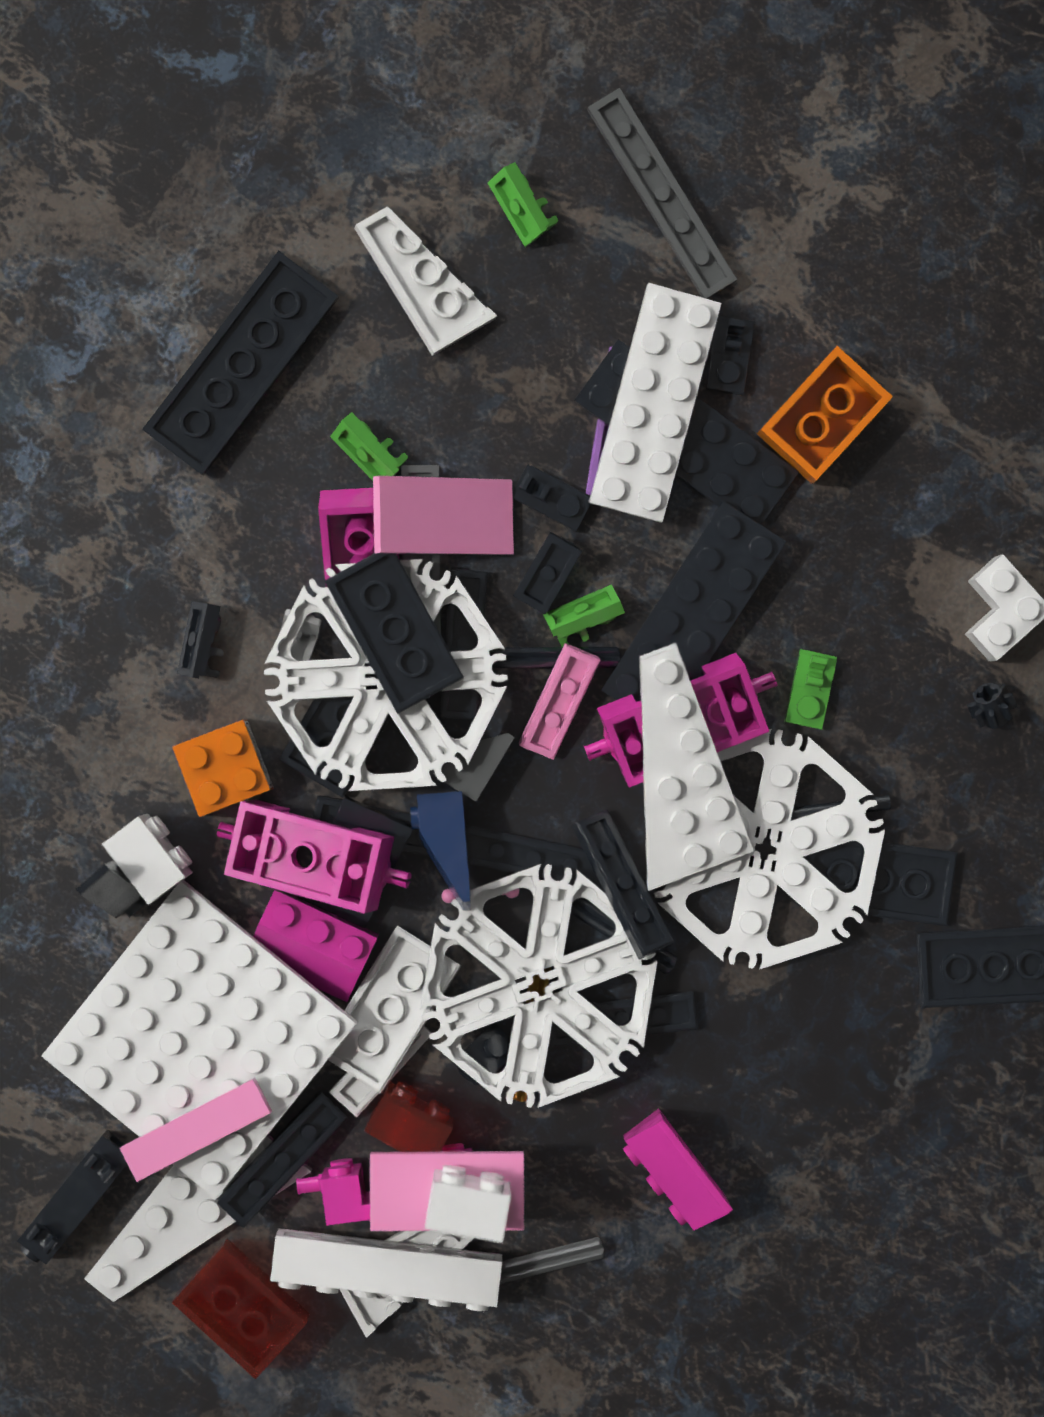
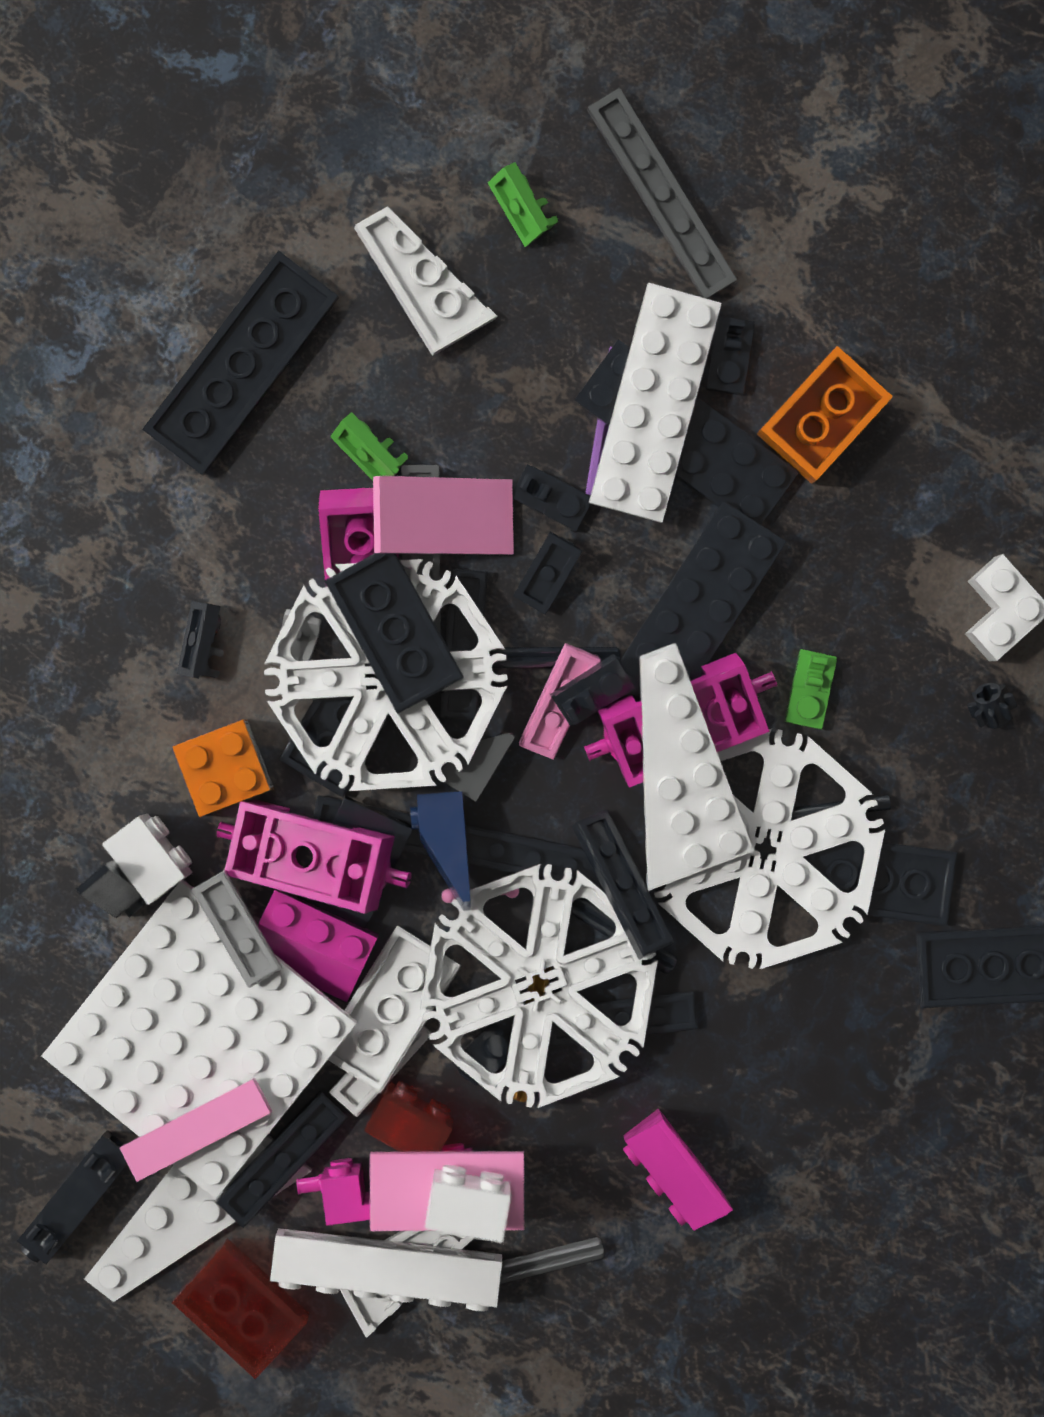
bright green plate [543,585,625,647] -> none
none -> light grey tile [192,870,283,988]
none -> black plate [550,654,635,726]

